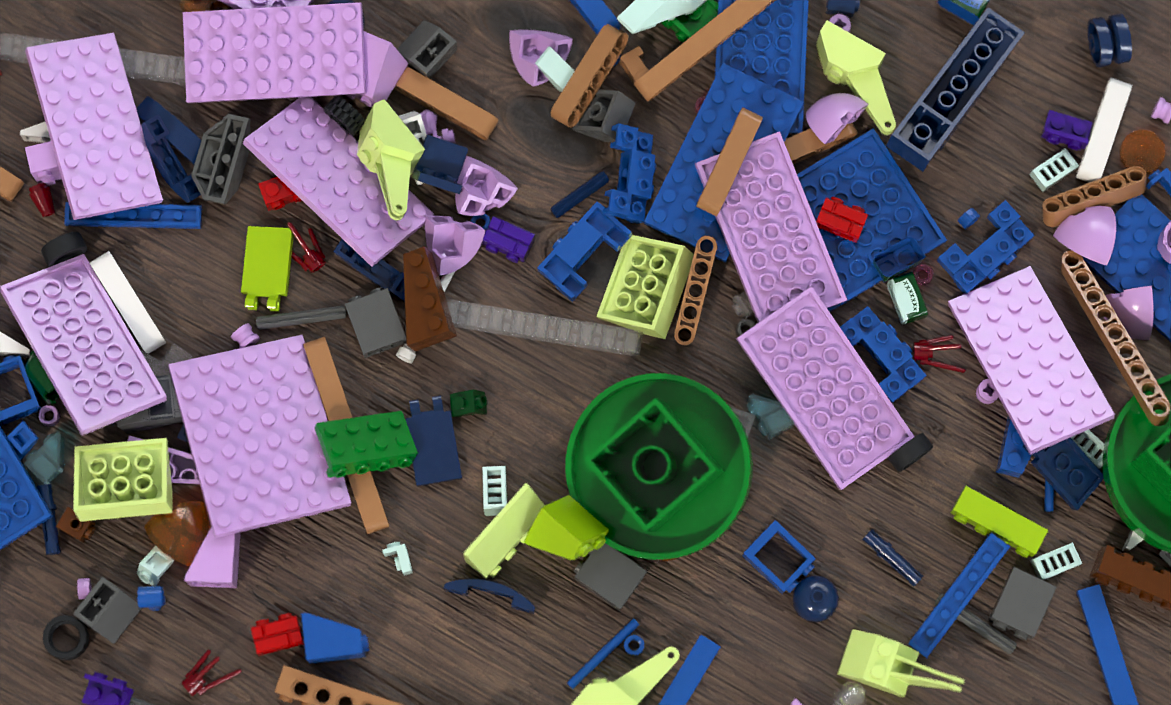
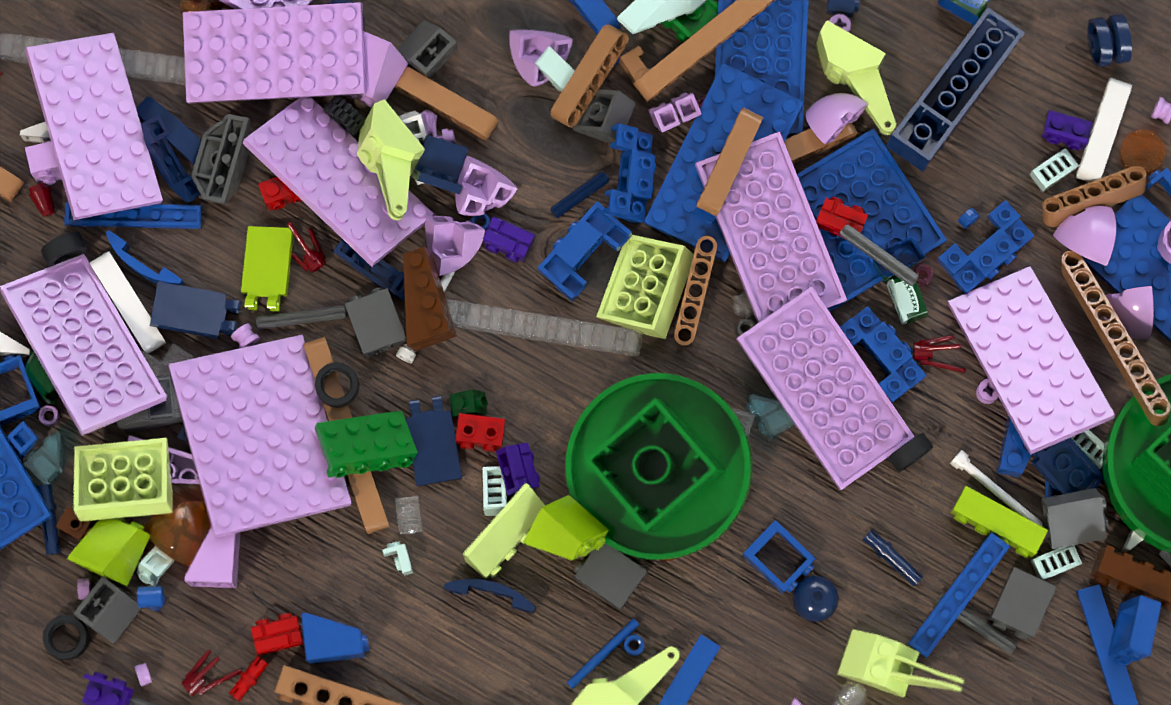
none -> lime slope [67,518,151,586]
none -> blue slope [106,230,185,286]
none -> lavender axle [134,663,152,686]
none -> dark blue tile [150,281,241,339]
none -> red pin [228,655,269,702]
none -> black tyre [315,362,359,408]
none -> clear bracket [395,496,423,534]
none -> red brick [456,413,505,452]
none -> dark purple brick [496,443,540,496]
none -> lavender legs [648,92,702,132]
none -> dark grey axle [840,224,919,286]
none -> white piece [950,450,1042,526]
none -> dark grey brick [1041,488,1109,549]
none -> blue window [1108,595,1161,665]

